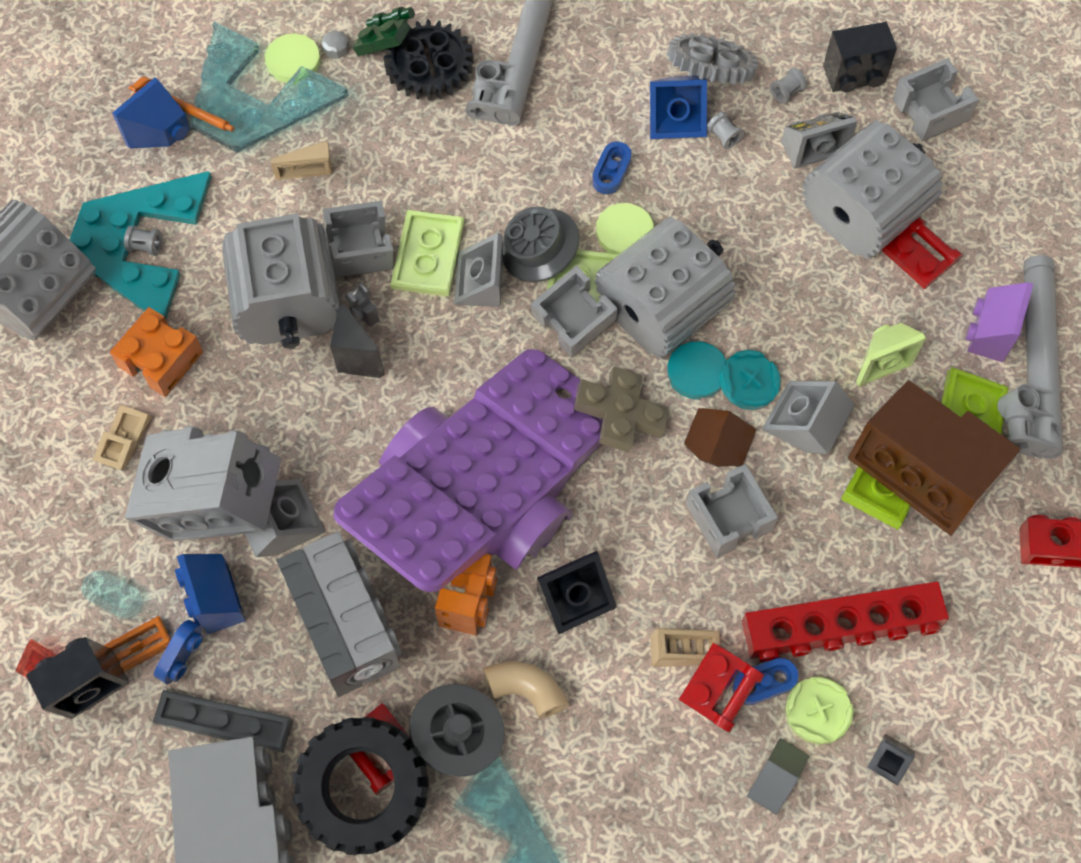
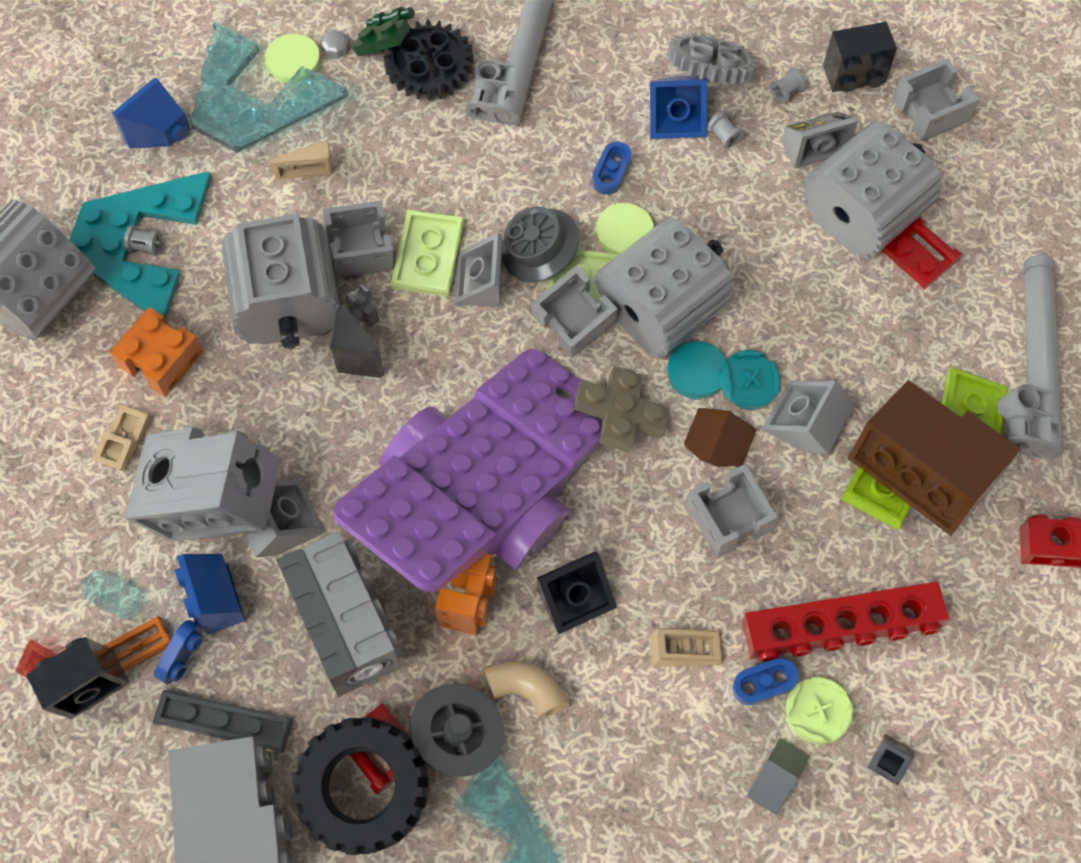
orange piece [129,76,235,132] -> none
red plate [679,642,765,733] -> none
yellowish green slope [856,323,926,387] -> none
medium lavender slope [965,282,1033,362] -> none

